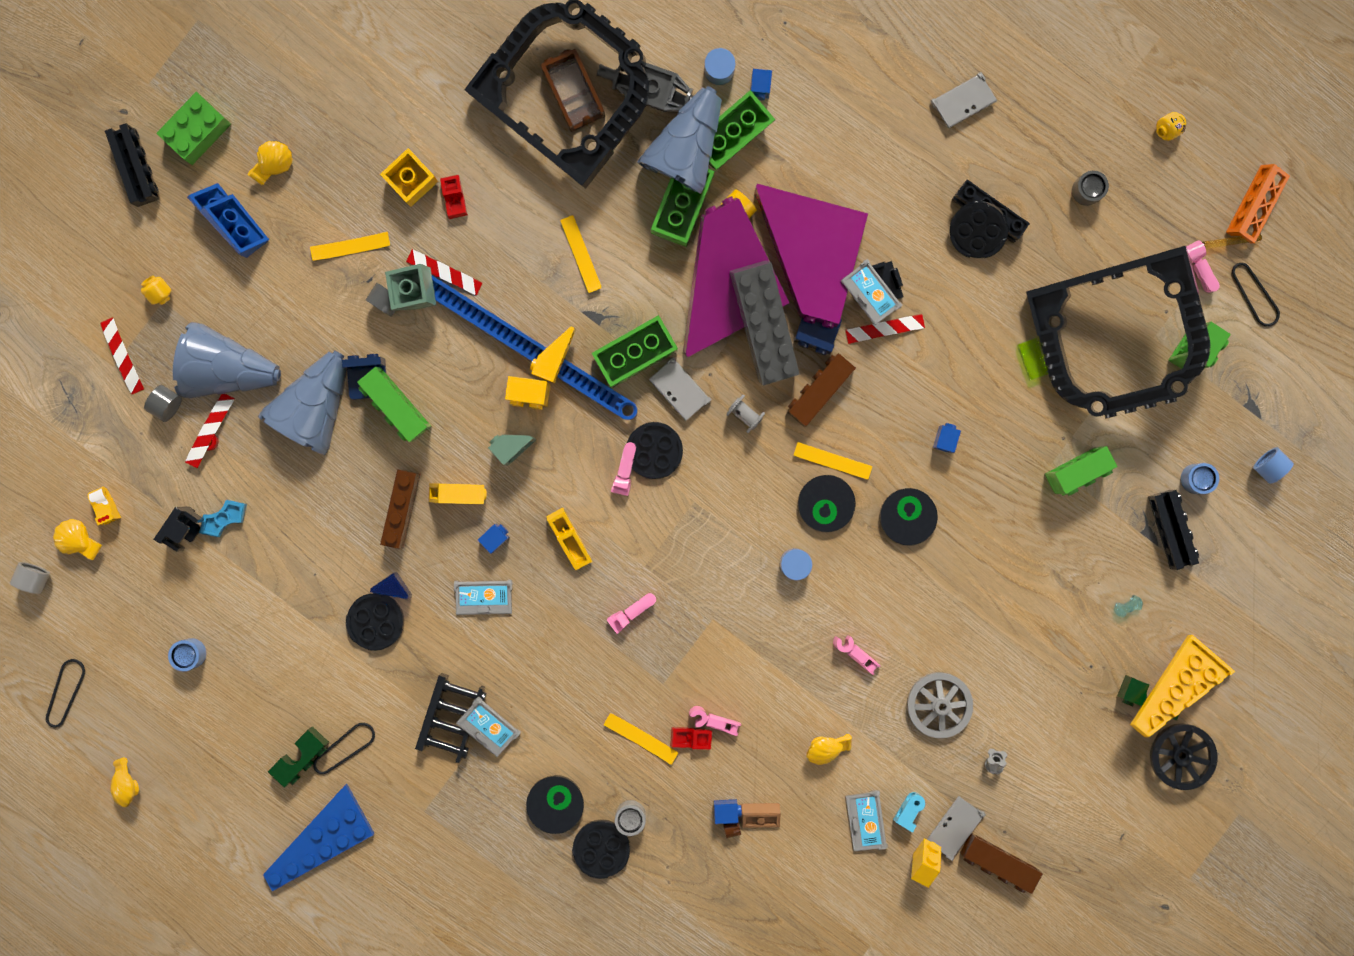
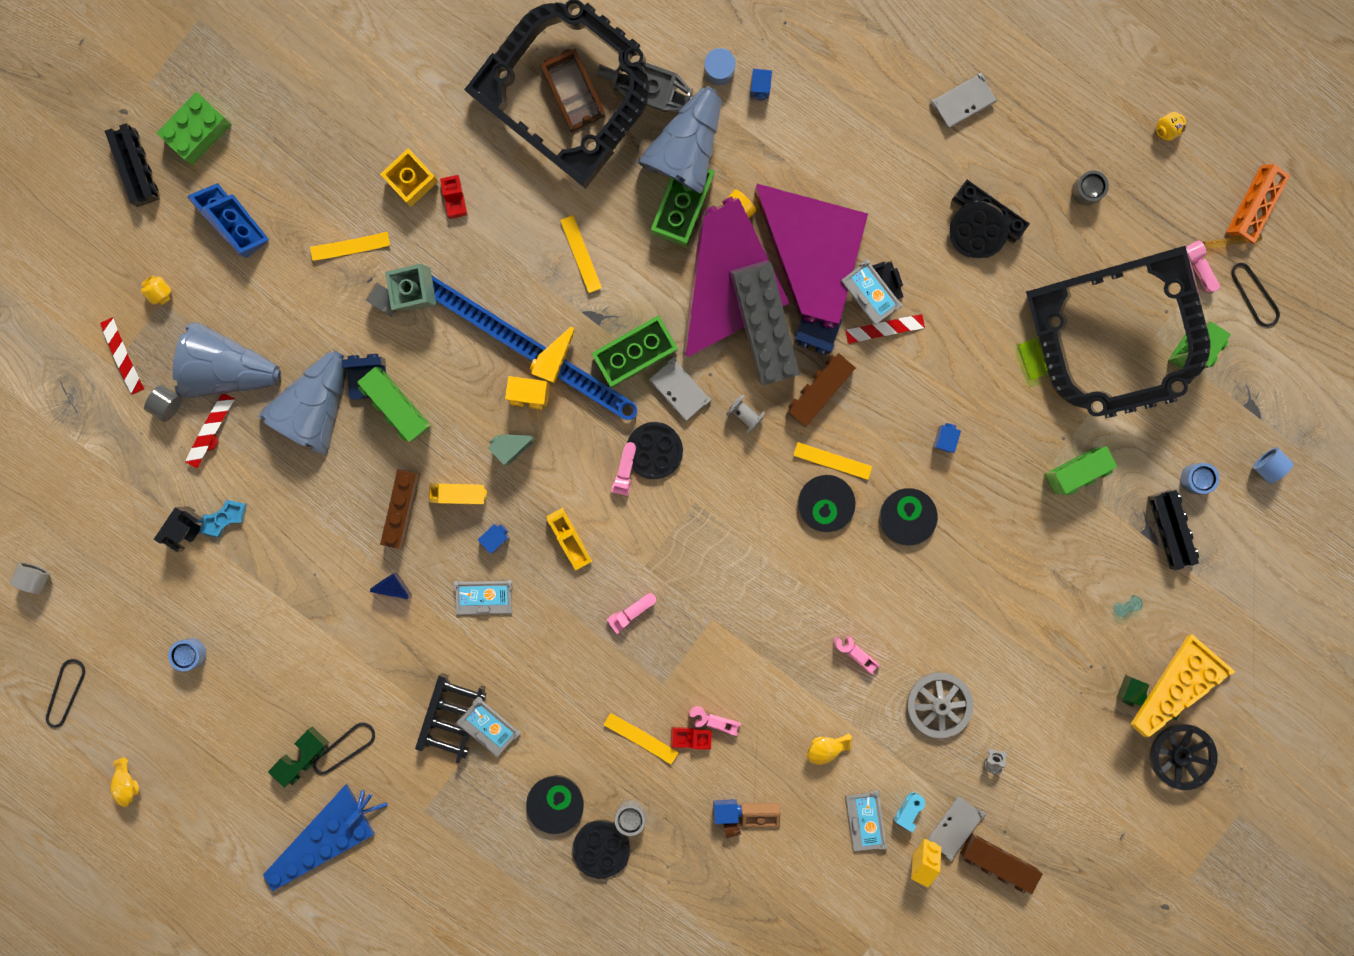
yellow animal [53,519,102,560] -> none
yellow leg [88,486,121,526] -> none
yellow animal [248,141,293,185] -> none
black tile [346,593,404,651] -> none
sticker [406,249,482,295] -> none
bright green slope [709,90,775,170] -> none
medium blue piece [780,548,812,580] -> none
none -> blue plant [344,790,388,827]

